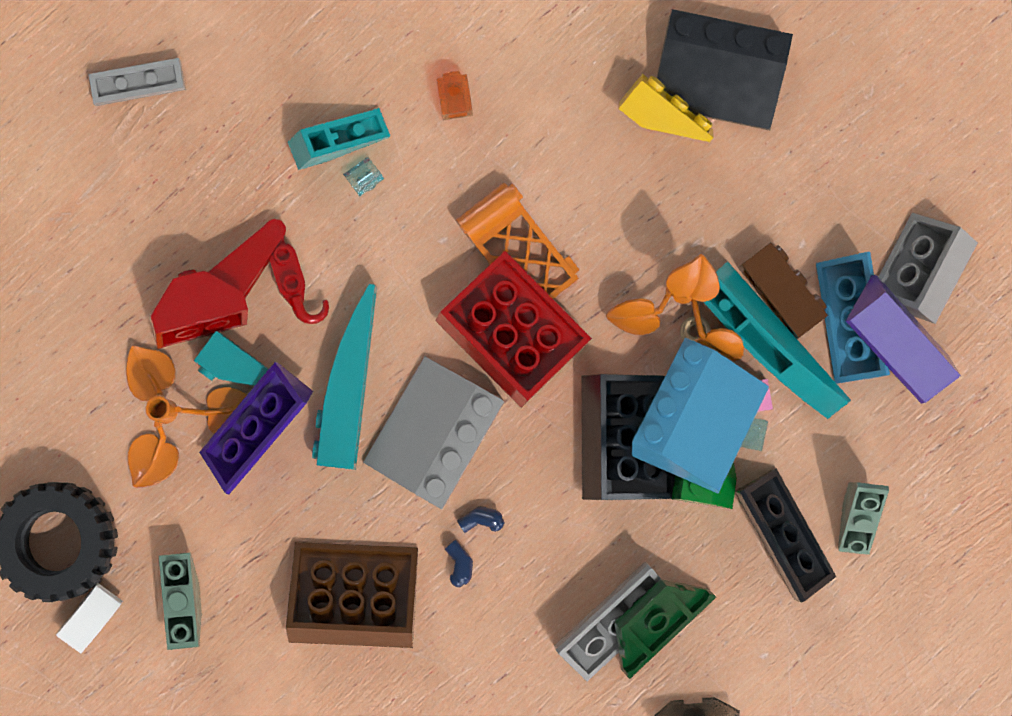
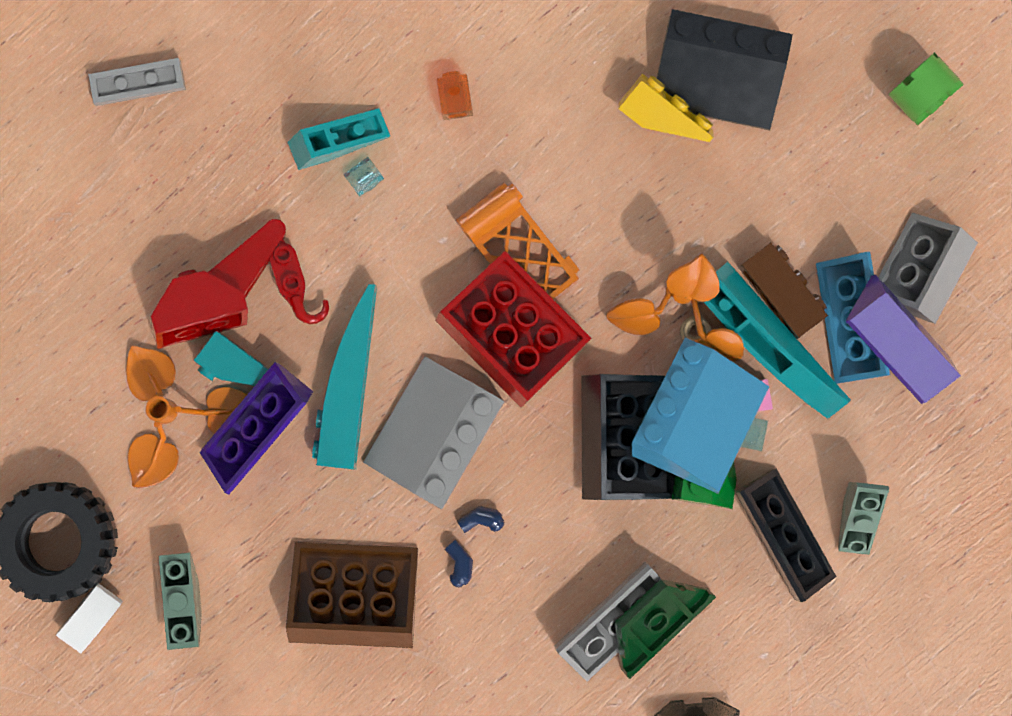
none -> bright green brick [888,52,964,126]

